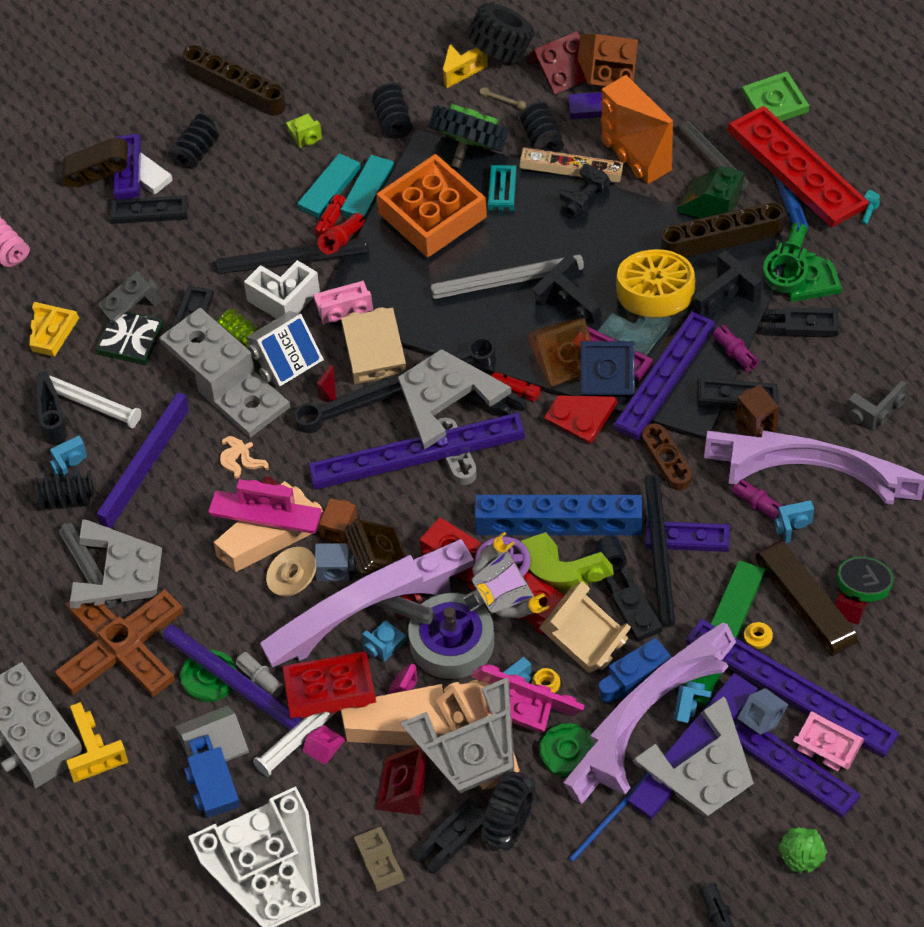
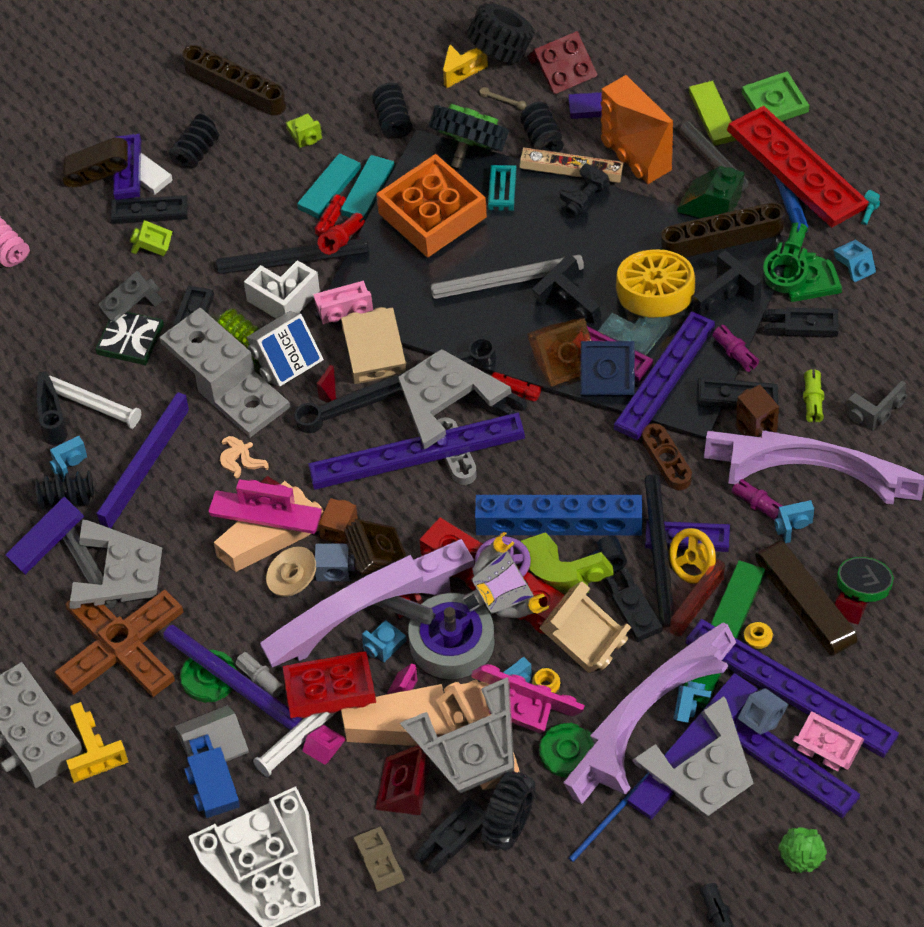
yellow wing [29,302,79,357] -> none
red wing [544,396,618,444] -> none
dark orange slope [578,34,638,86] -> none
blue brick [599,638,672,703] -> none
none -> dark purple tile [6,497,84,575]
none -> lime bracket [130,220,173,256]
none -> yellow piece [669,528,716,584]
none -> clear red tile [670,558,725,637]
none -> lime tile [689,81,736,146]
none -> lime pin [803,370,824,422]
none -> dark azure bracket [834,240,876,282]

